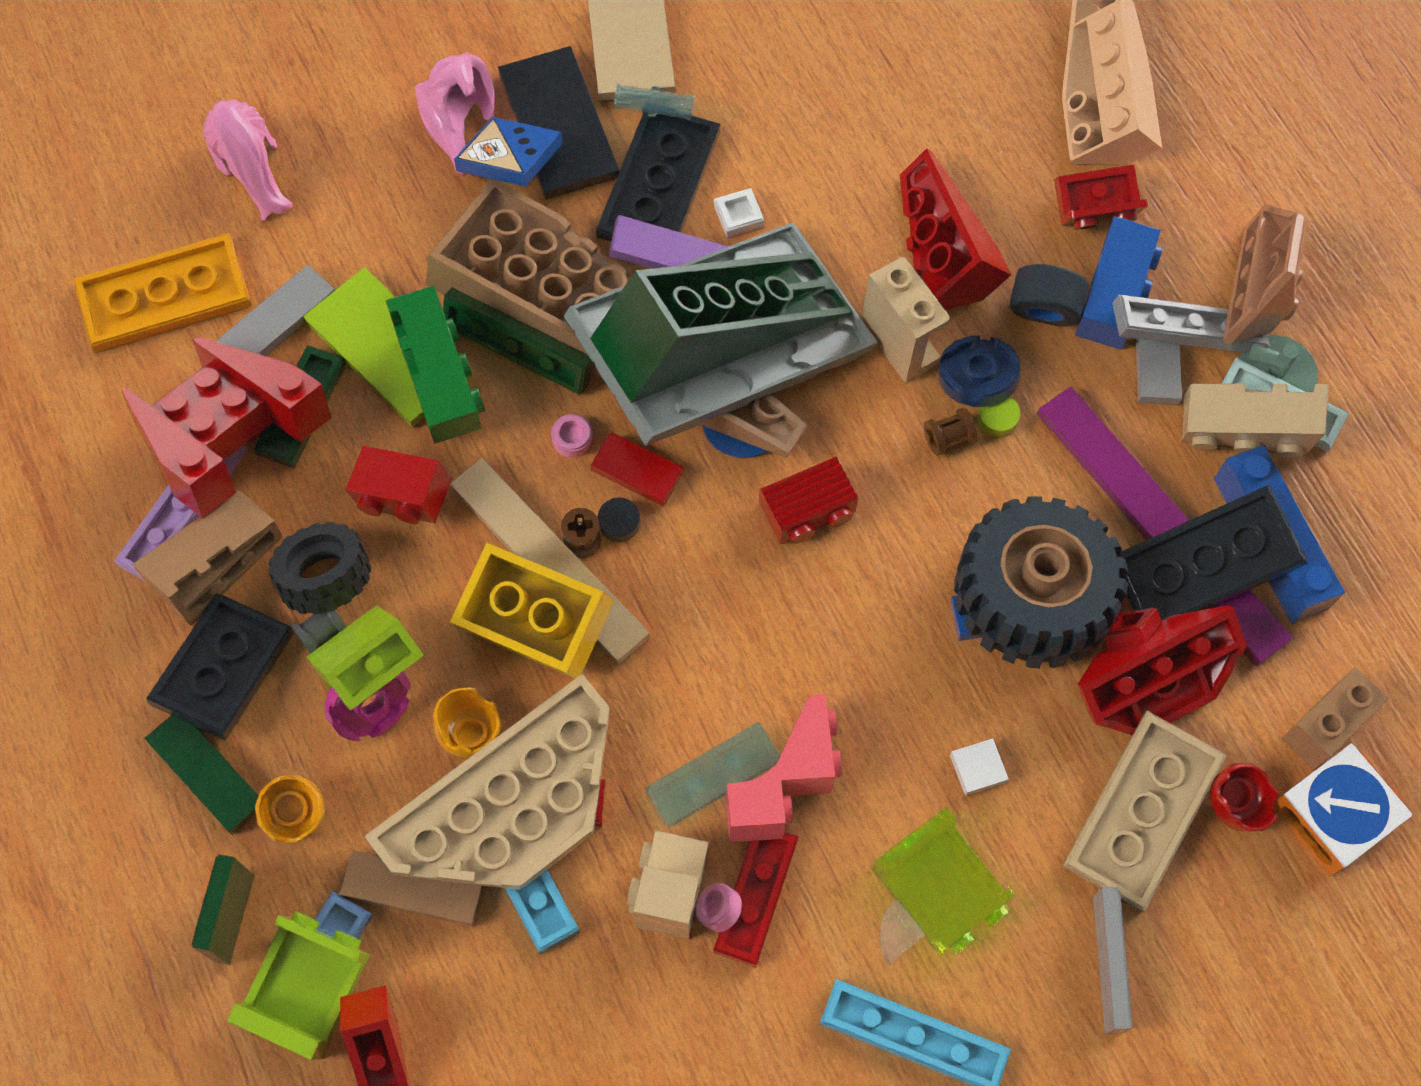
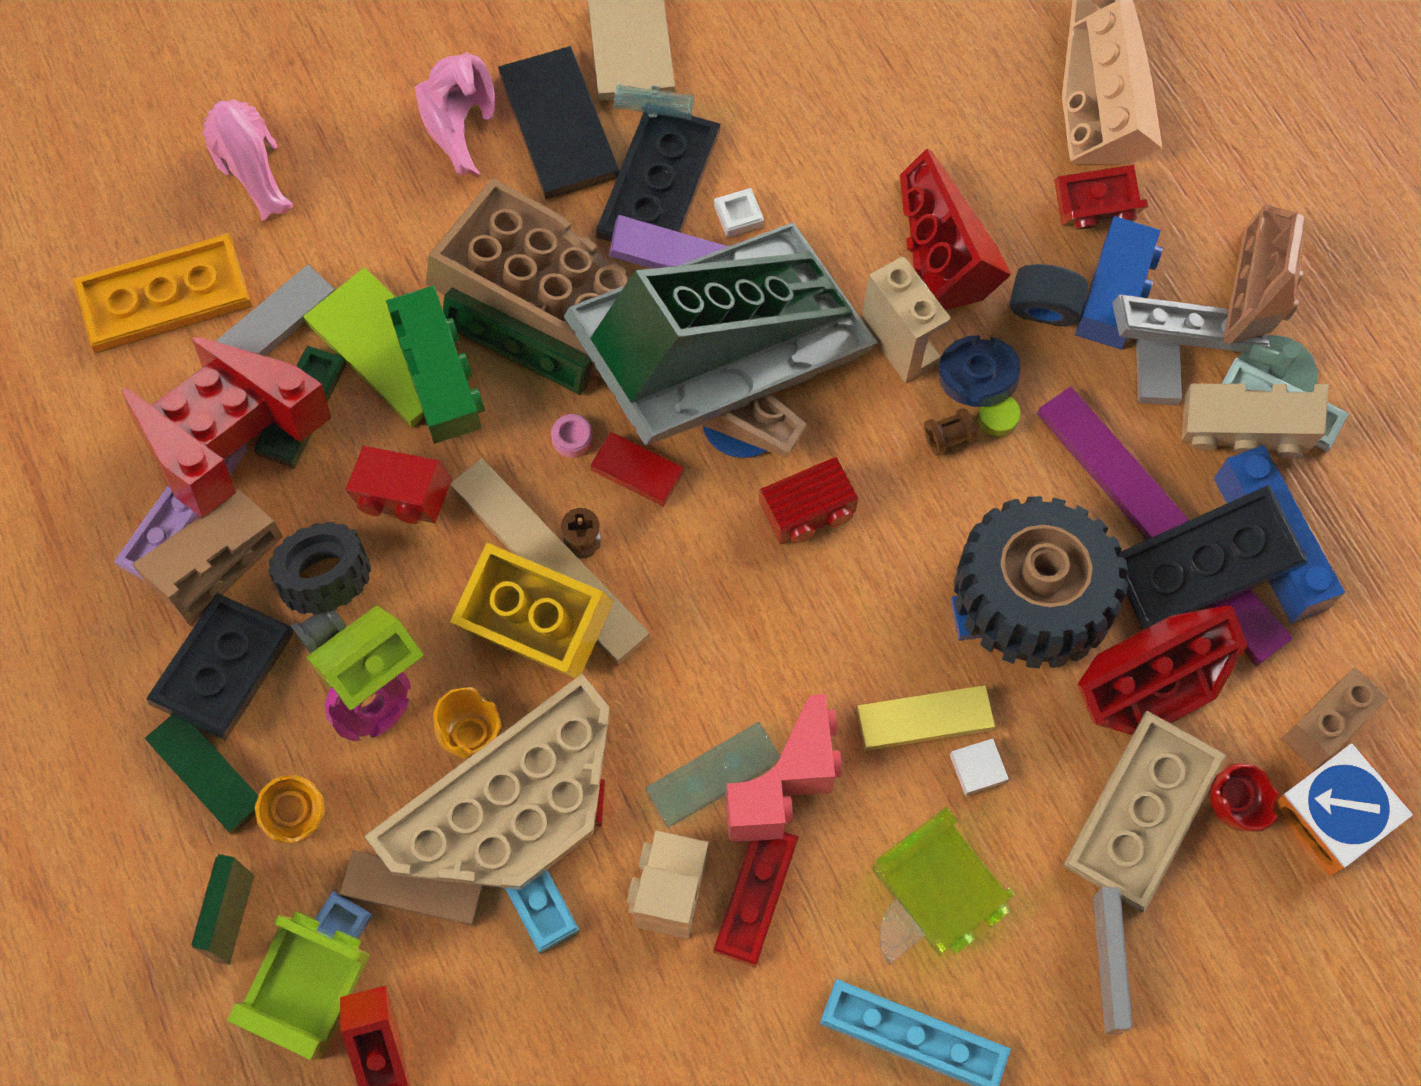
blue tile [454,117,563,187] -> none
black tile [598,497,640,542] -> none
bright pink tile [695,883,742,932] -> none
red tile [1104,608,1162,648] -> none
none -> light yellow tile [856,685,995,751]

